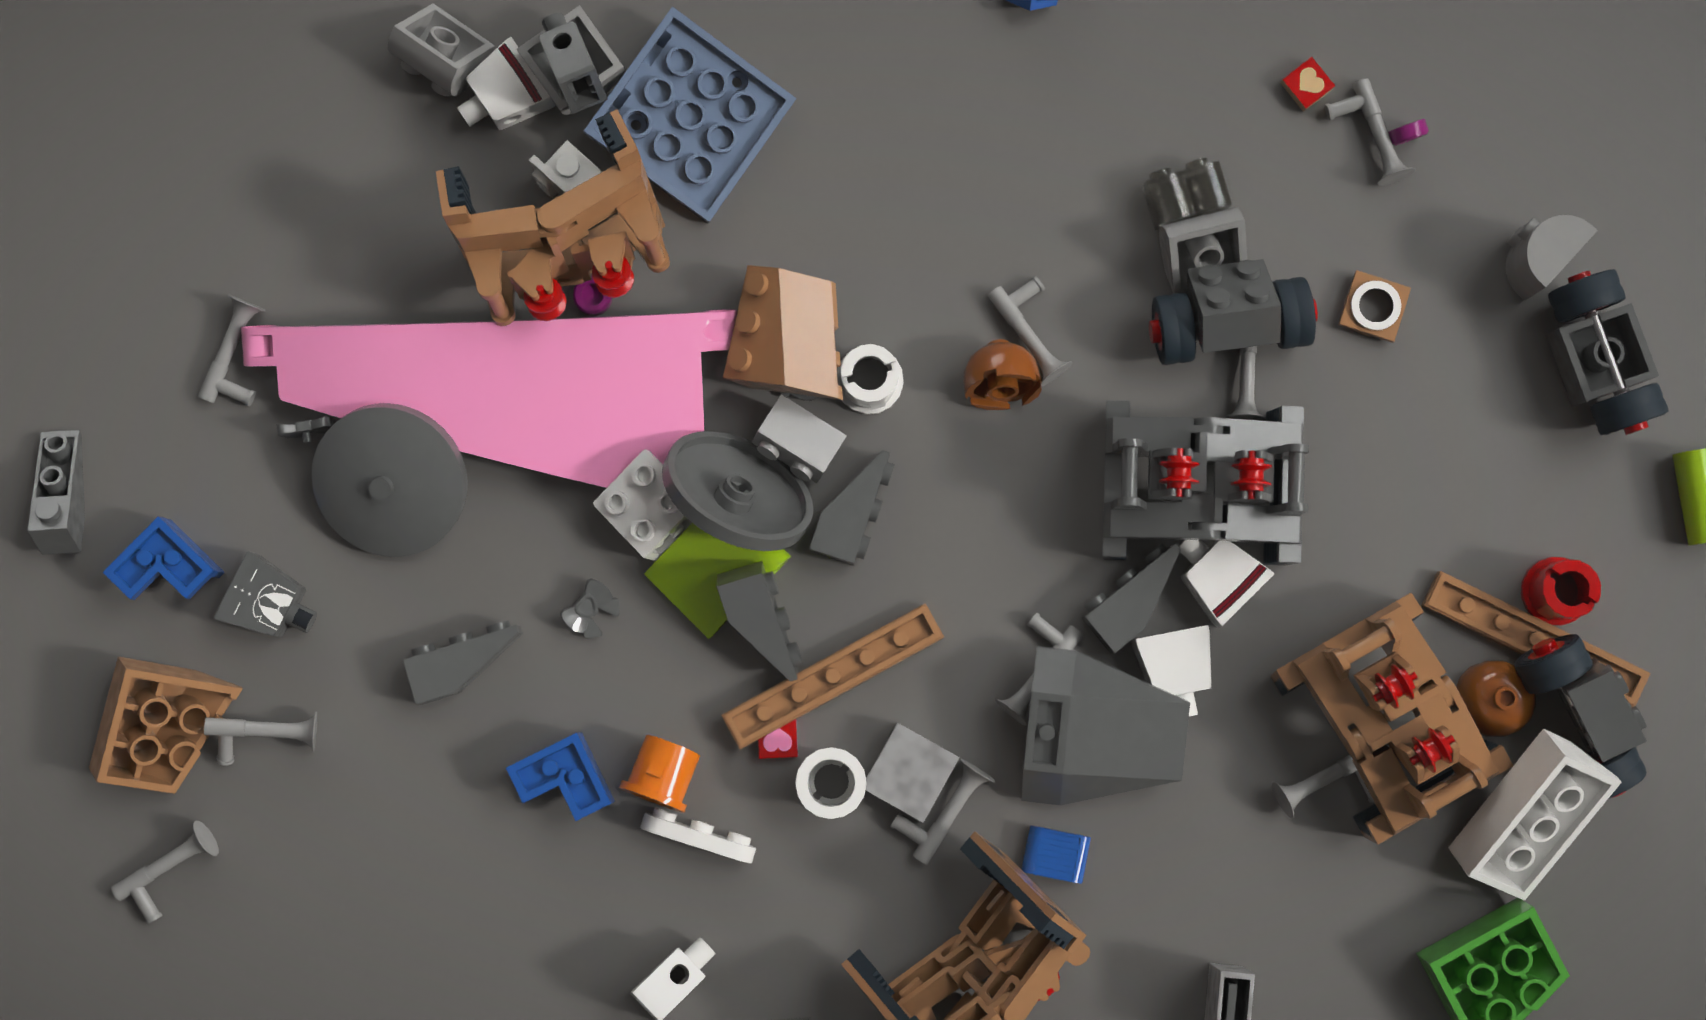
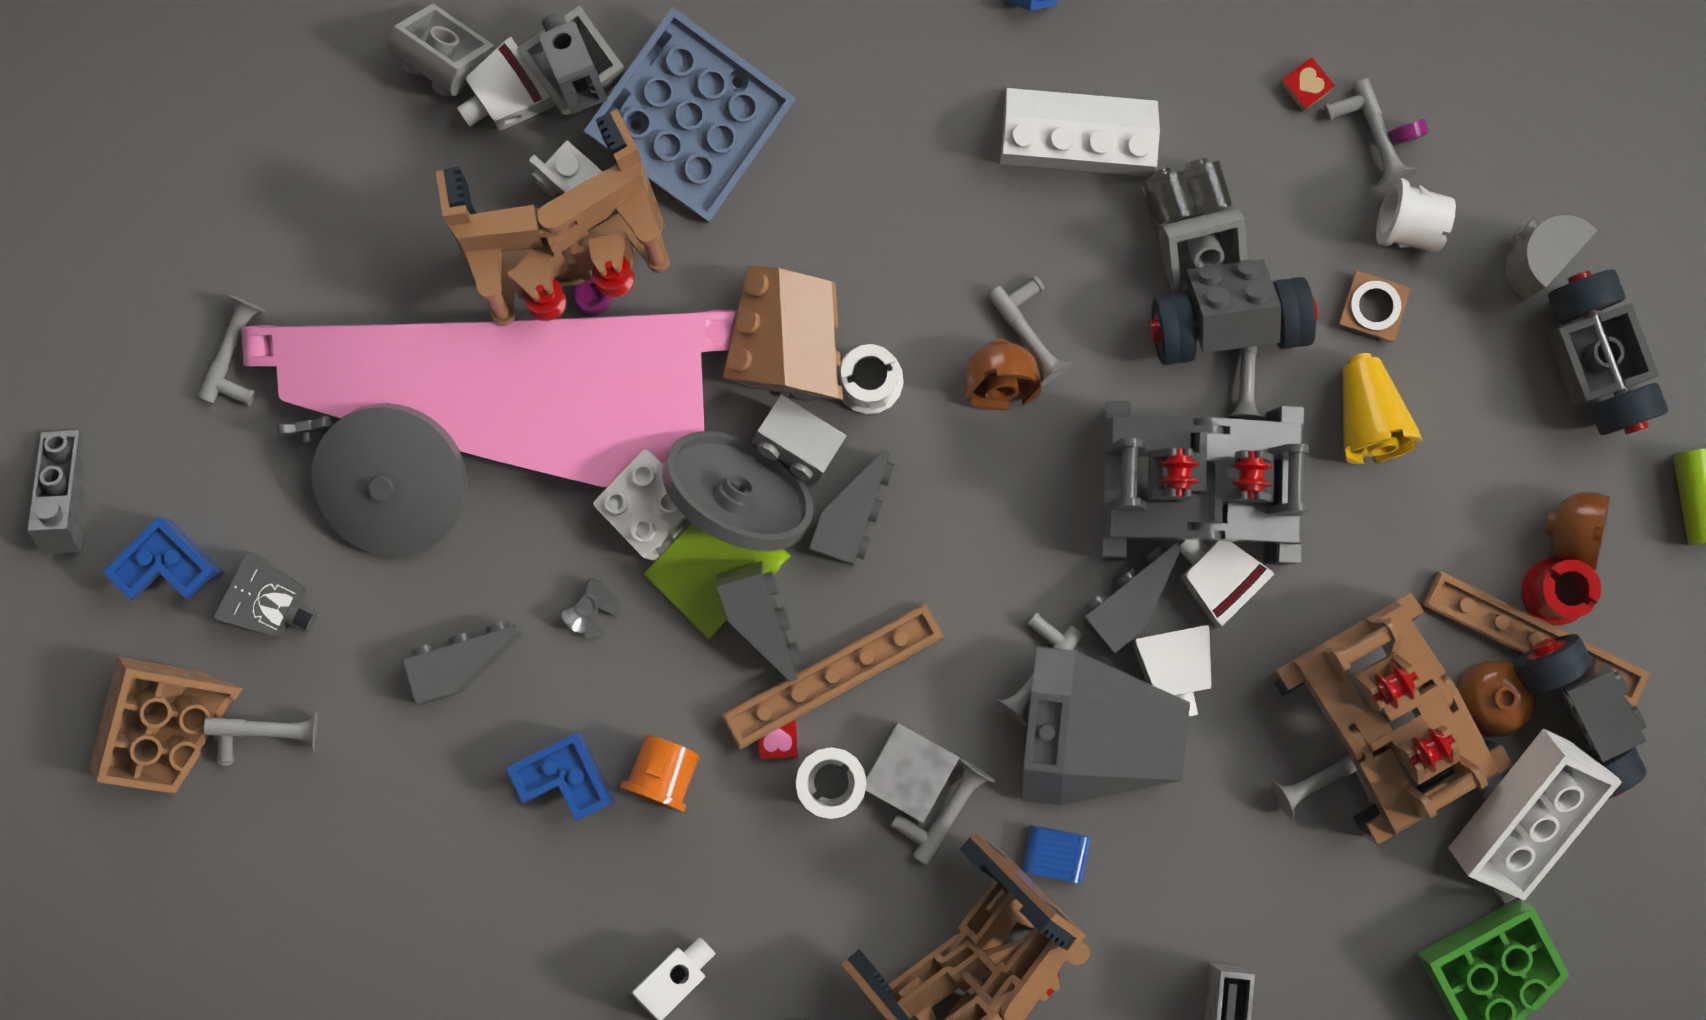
light grey piece [111,821,219,925] -> none
white plate [640,808,756,863] -> none
none -> white slope [1000,88,1160,177]
none -> yellow cone [1342,353,1423,465]
none -> white piece [1376,177,1456,253]
none -> dark orange cylinder [1545,492,1610,571]

